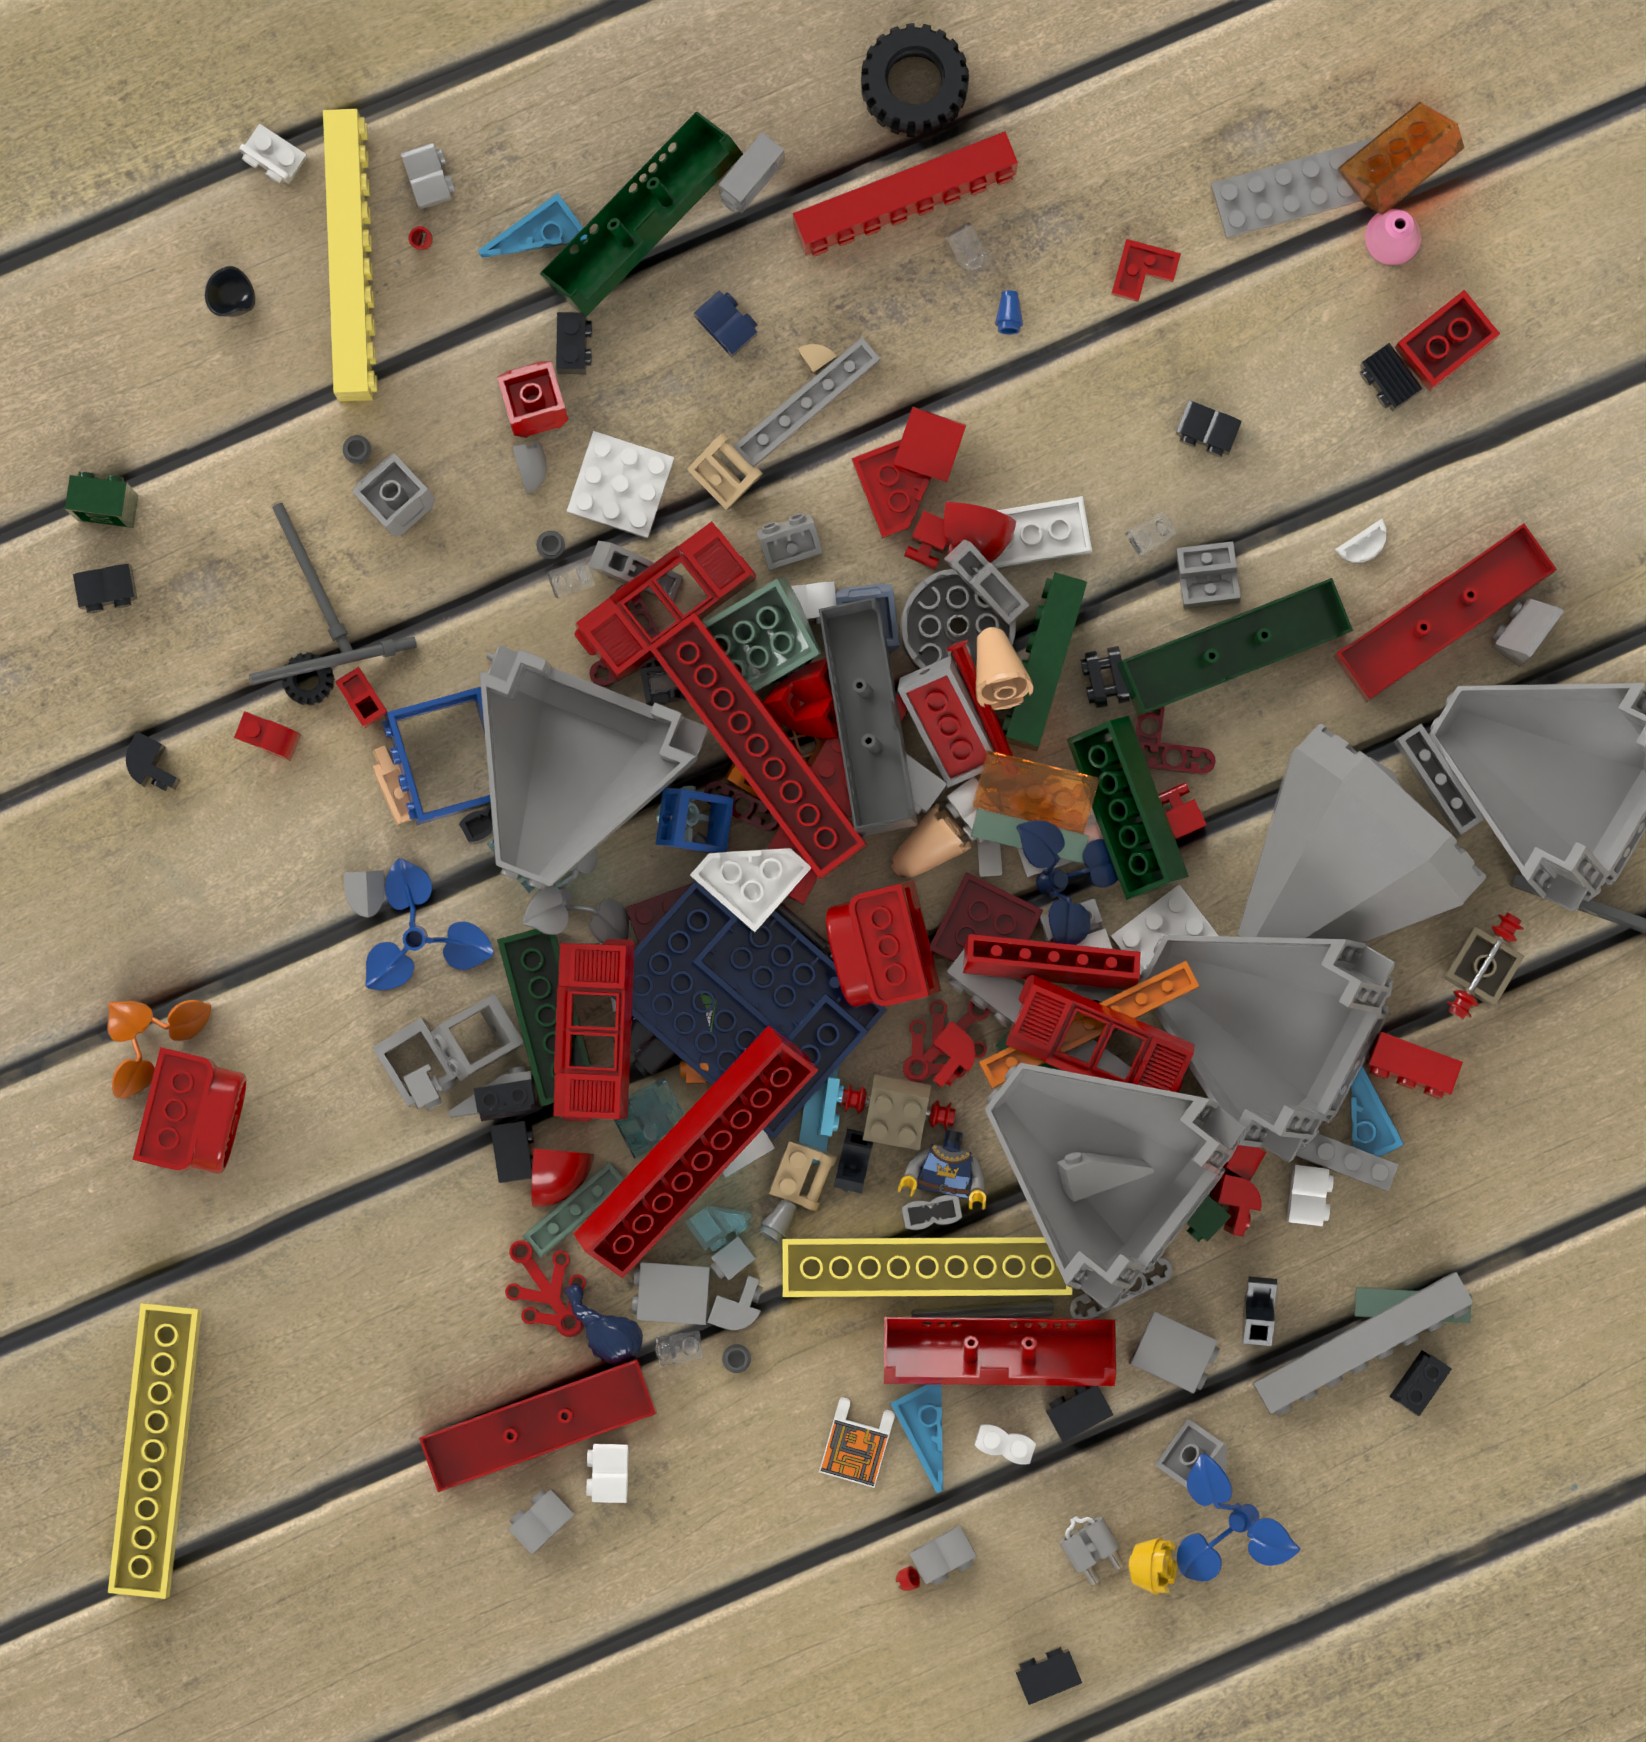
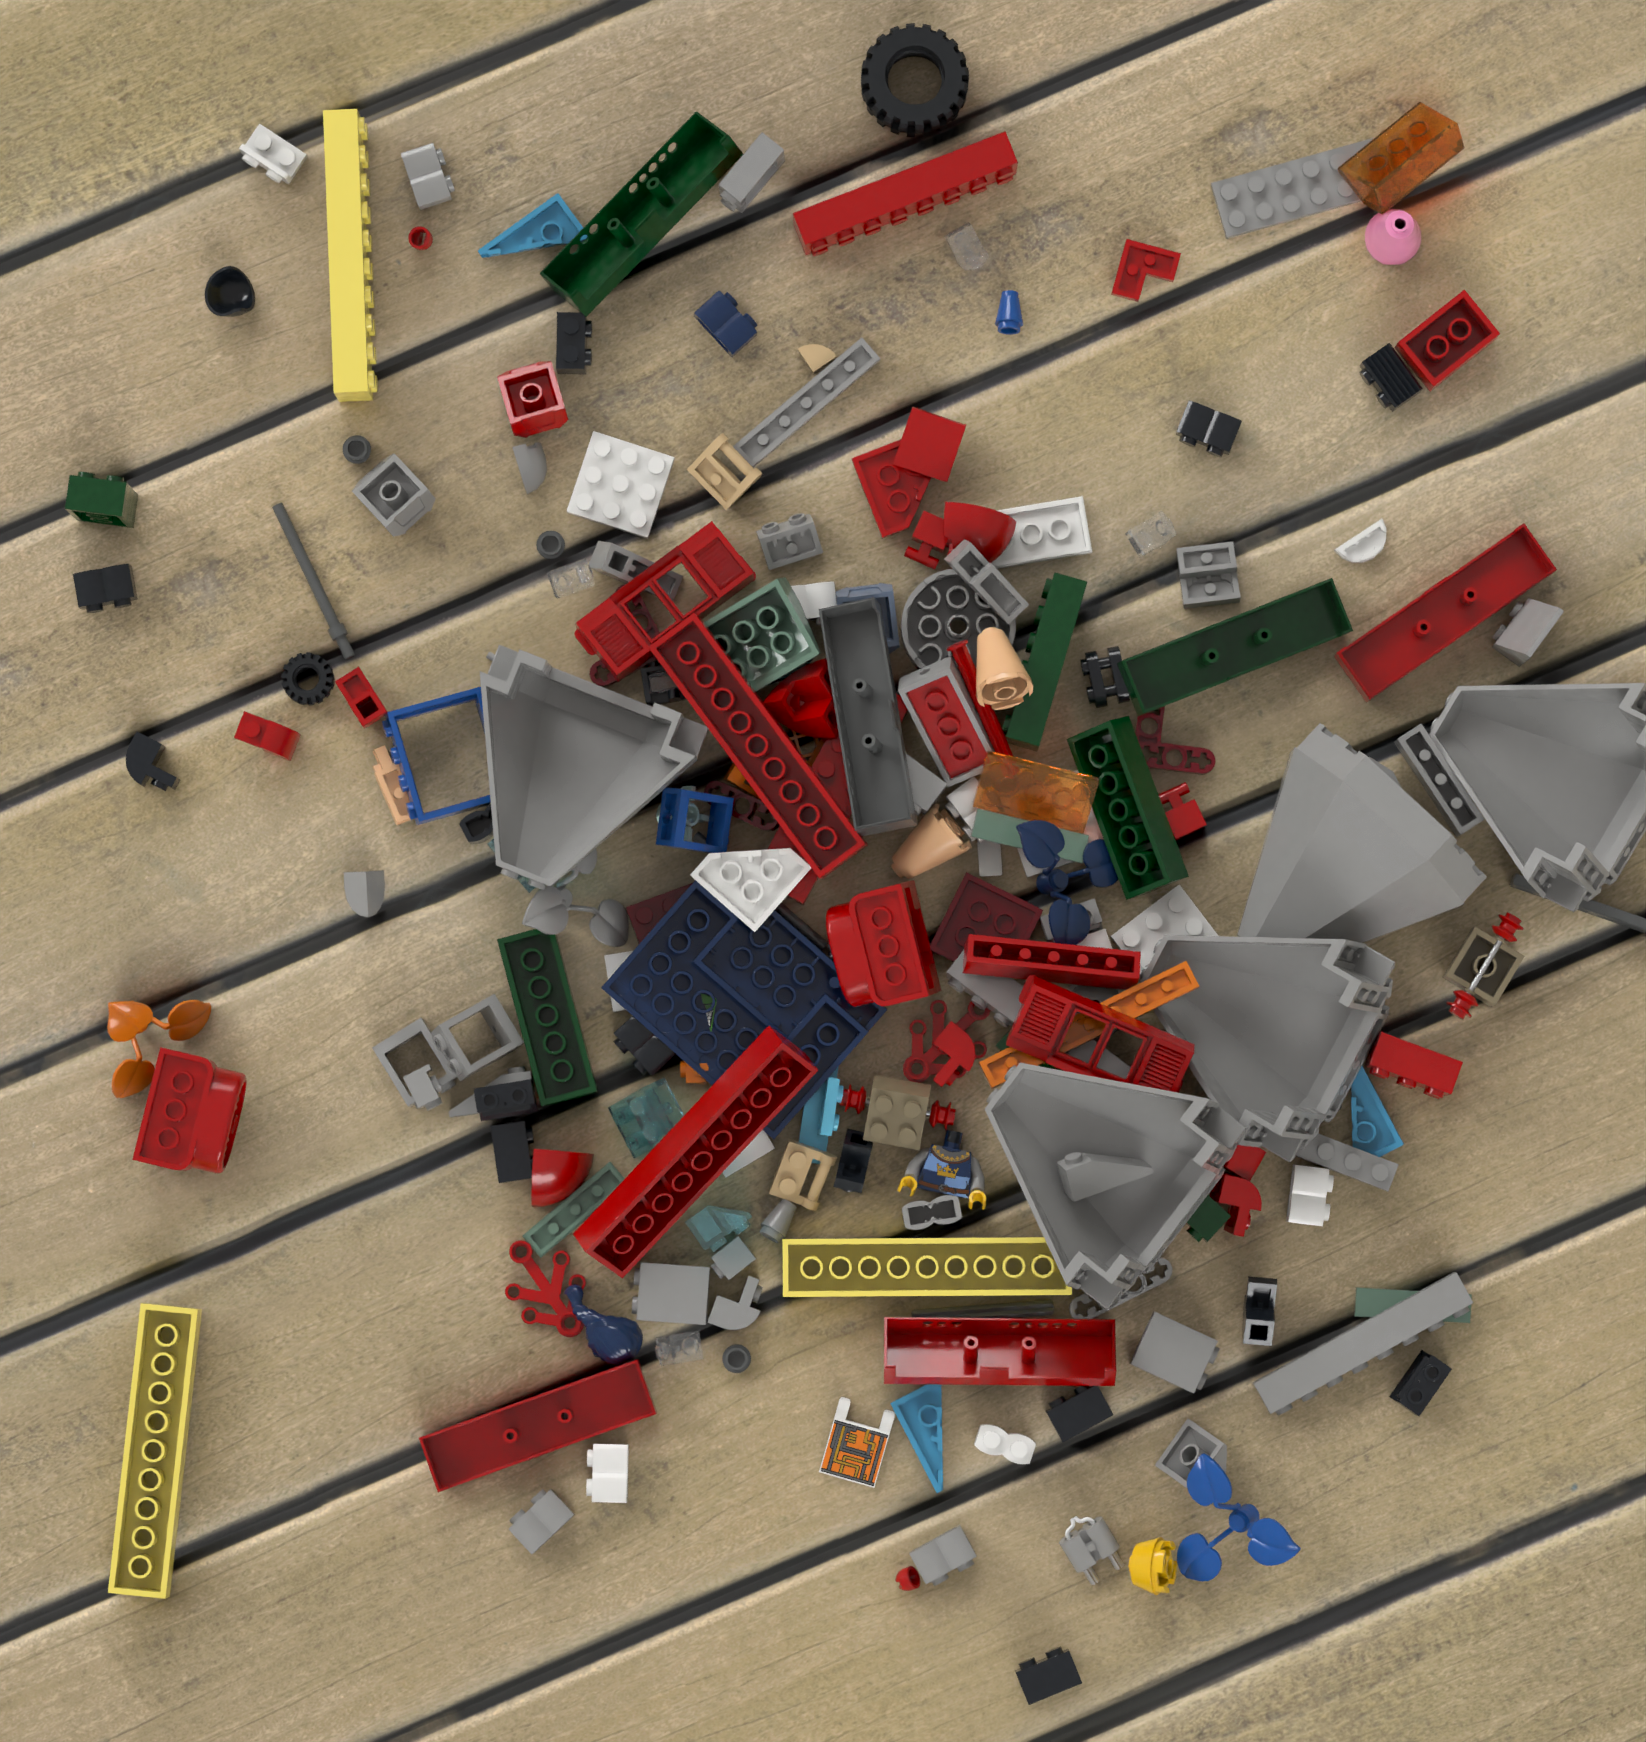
dark grey bar [249,637,417,685] -> none
blue plant [365,858,493,990] -> none
red piece [553,939,635,1122] -> none

